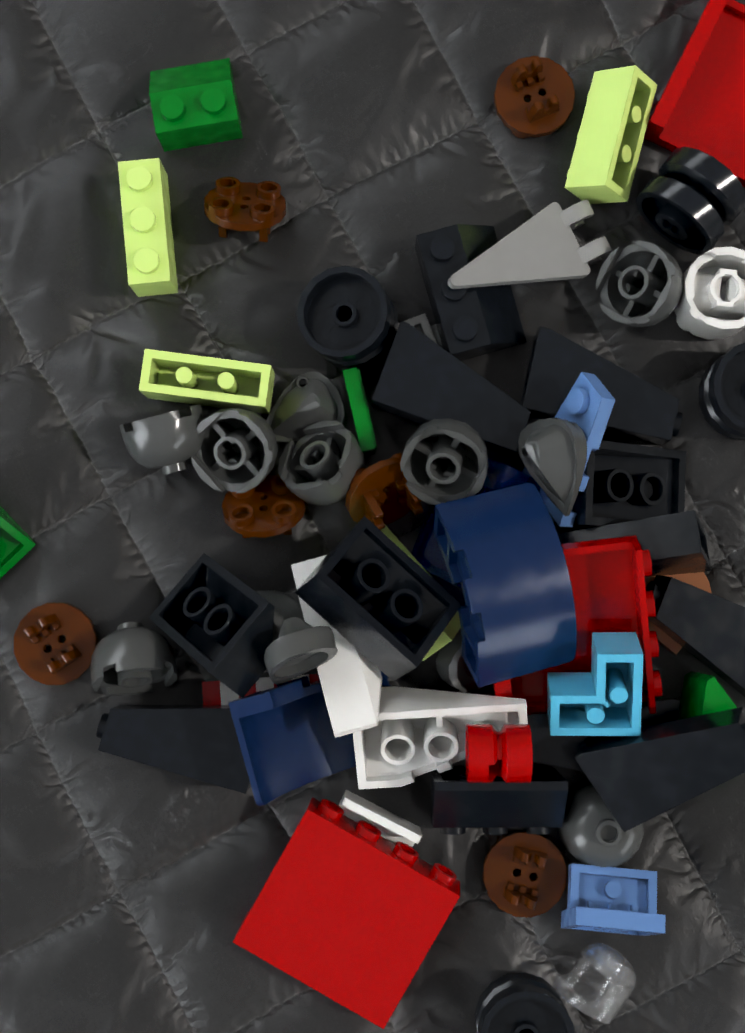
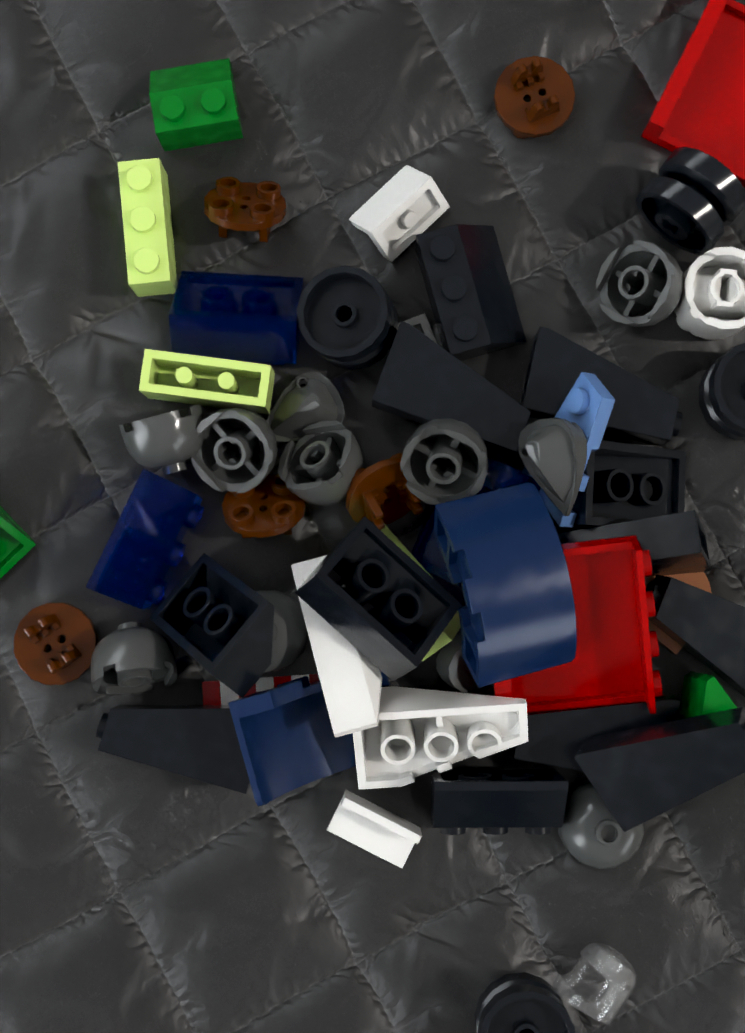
red panel [233,797,460,1029] -> none
dark grey piece [264,617,338,686] -> none
green tile [342,367,377,456] -> none
light grey flag [447,199,612,289] -> none
red wheel [465,724,533,783] -> none
reddish brown plate [483,831,567,918] -> none
medium azure brick [547,632,644,736] -> none
medium blue bracket [561,863,666,936] -> none
yellowish green brick [564,65,657,204] -> none
none -> clear blue slope [86,468,204,609]
none -> clear blue slope [169,271,303,365]
none -> white panel [349,165,450,262]

